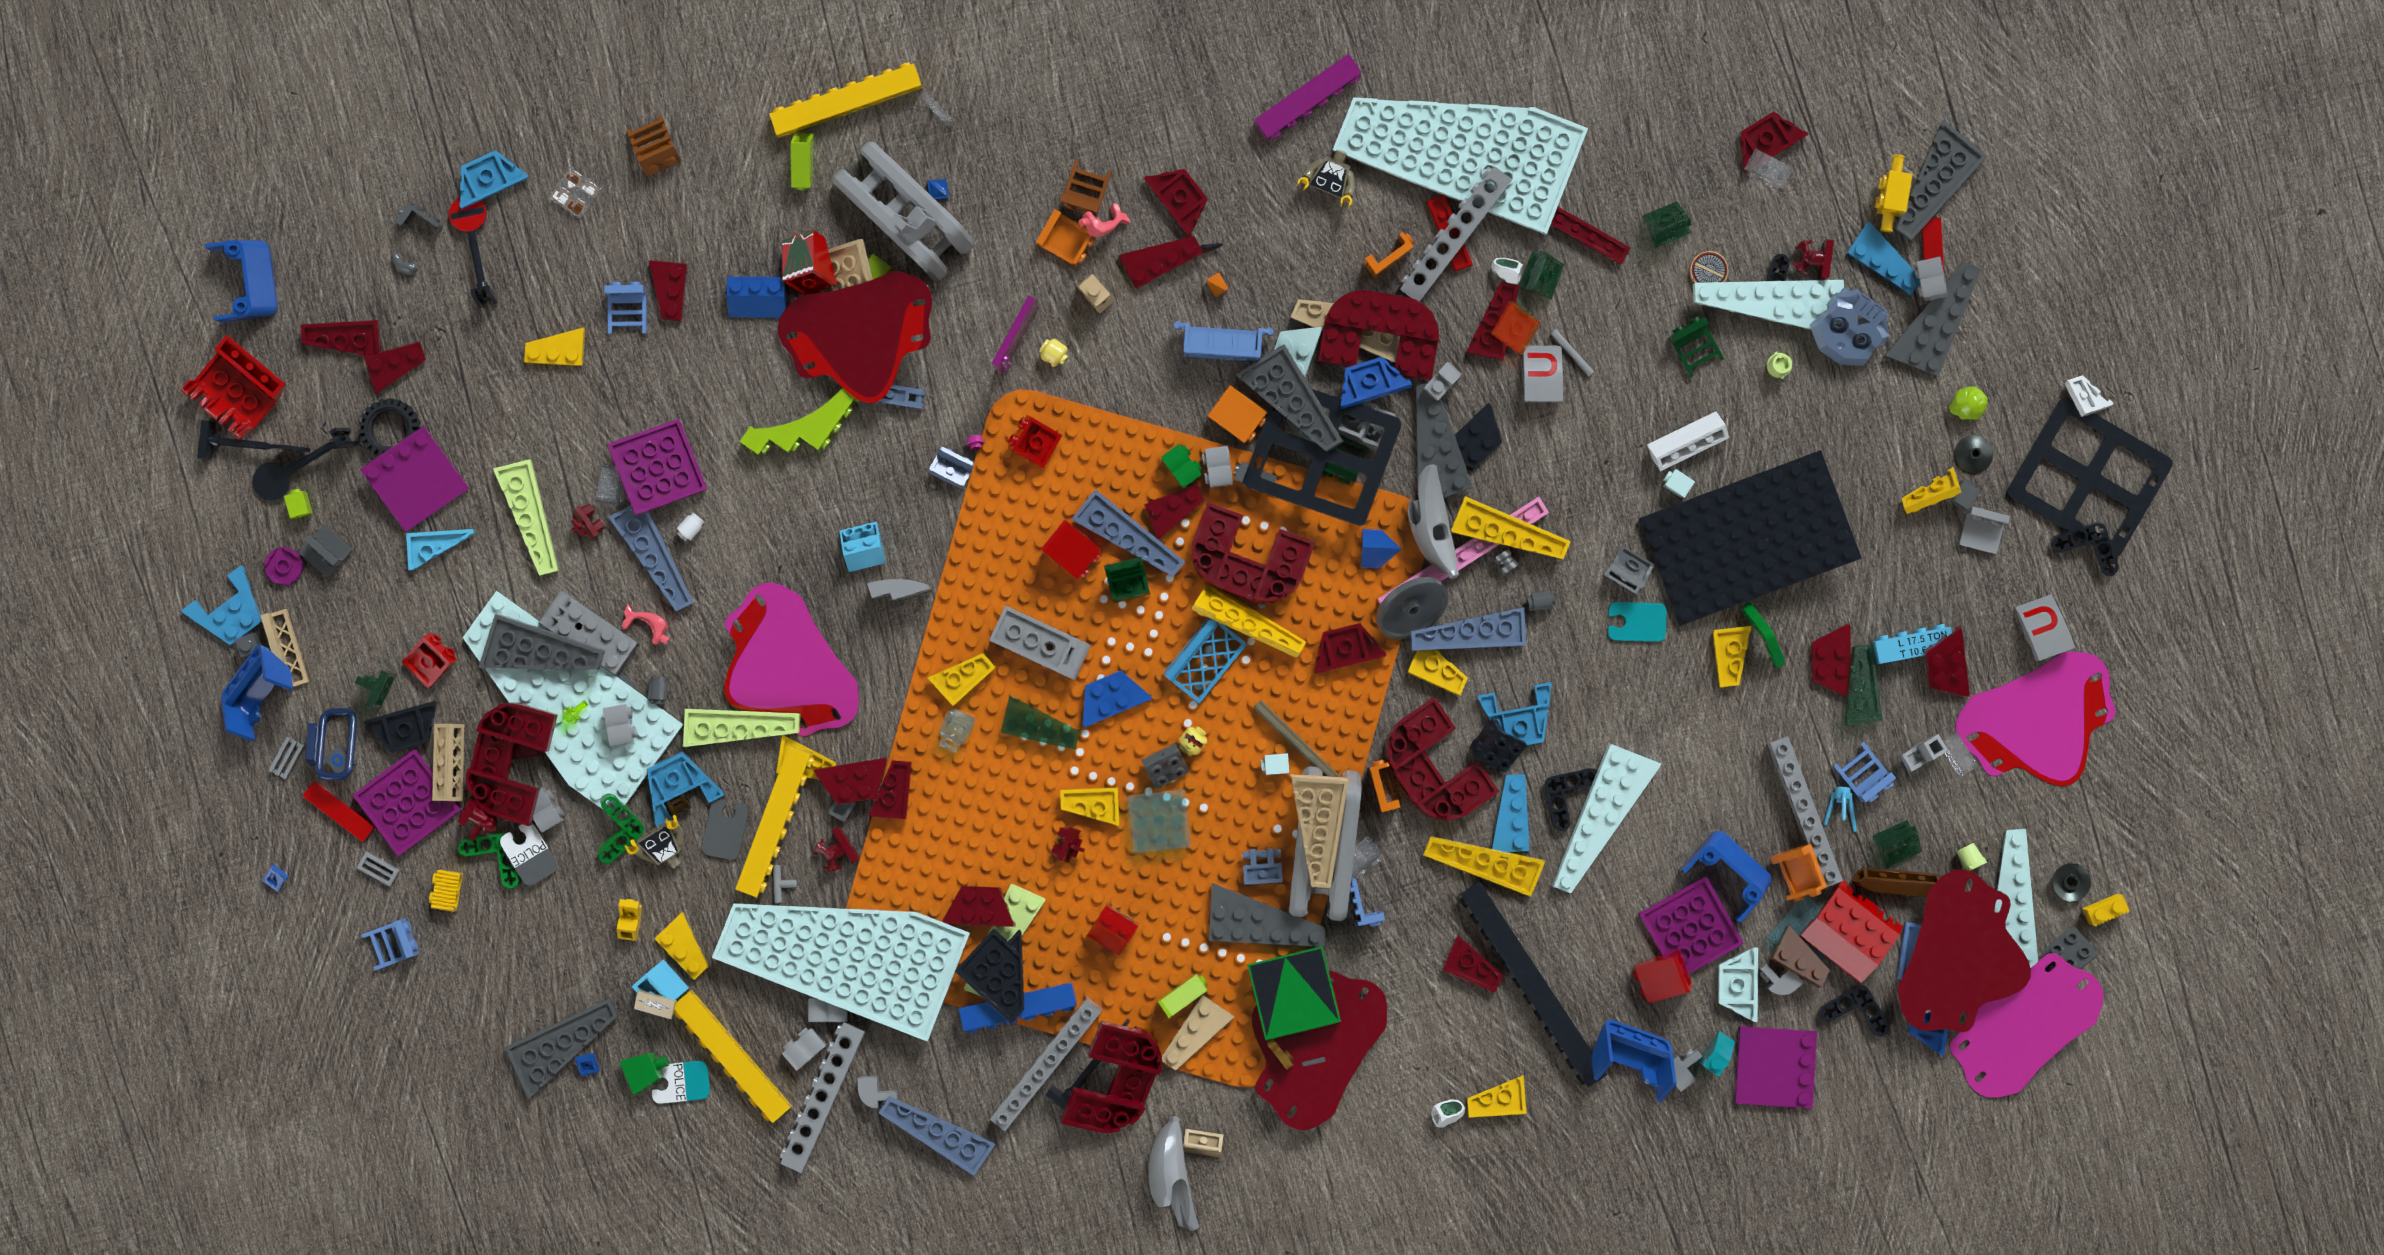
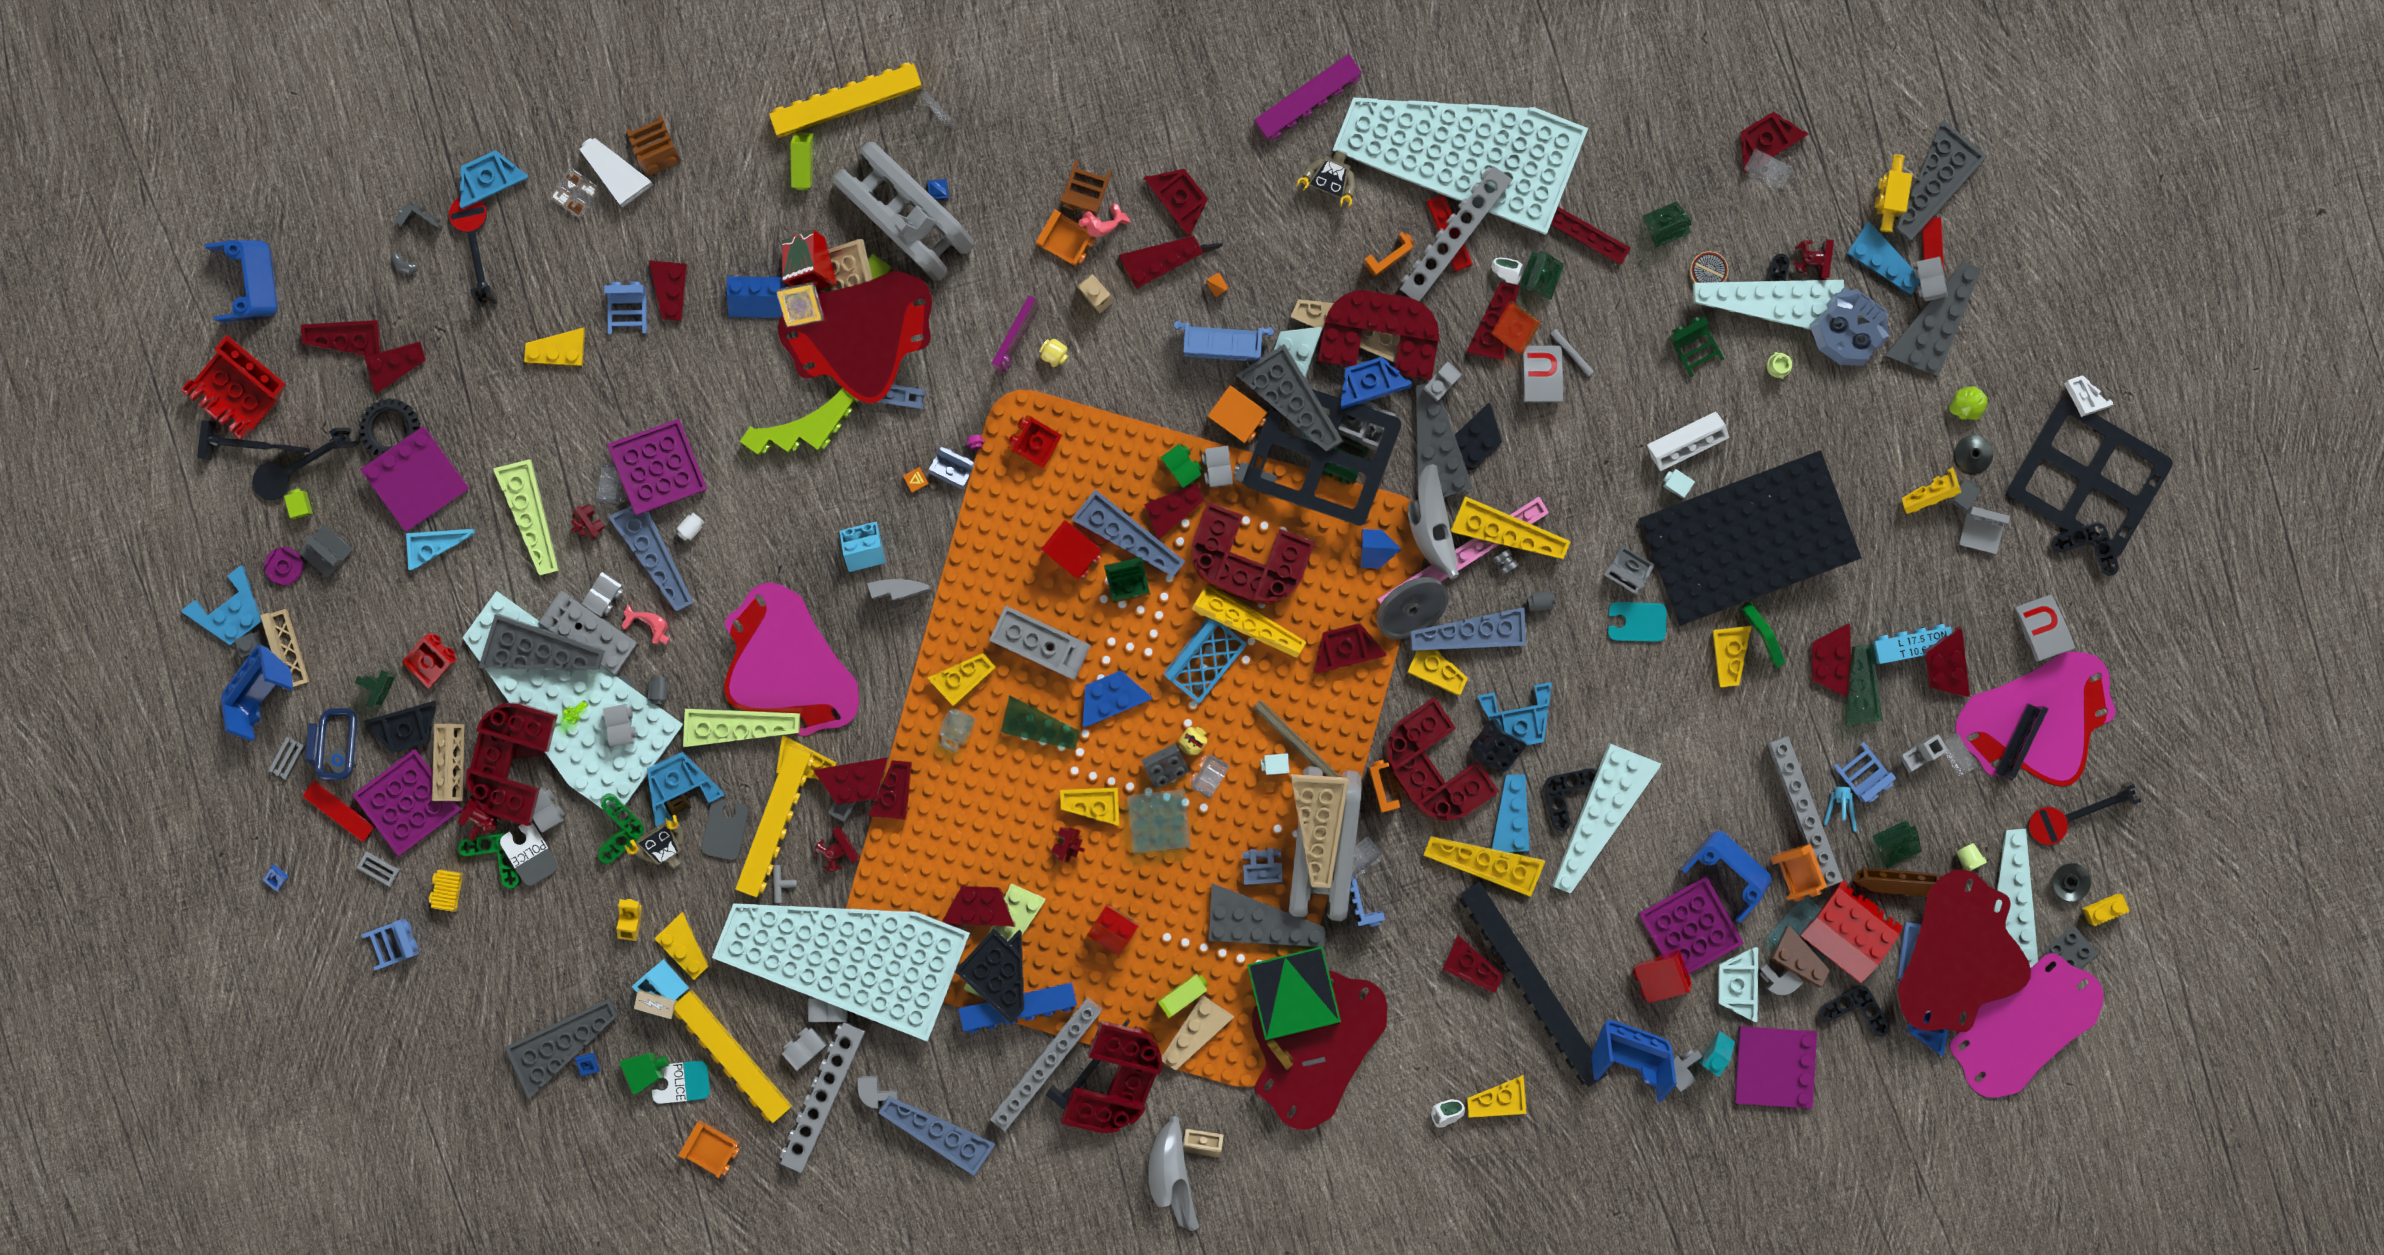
none -> white slope [580,138,653,207]
none -> light grey brick [581,572,624,617]
none -> orange panel [678,1120,740,1178]
none -> tile [776,282,824,327]
none -> orange tile [903,467,929,493]
none -> clear brick [1189,754,1230,799]
none -> black fence [1994,703,2049,781]
none -> piece [2029,781,2142,845]

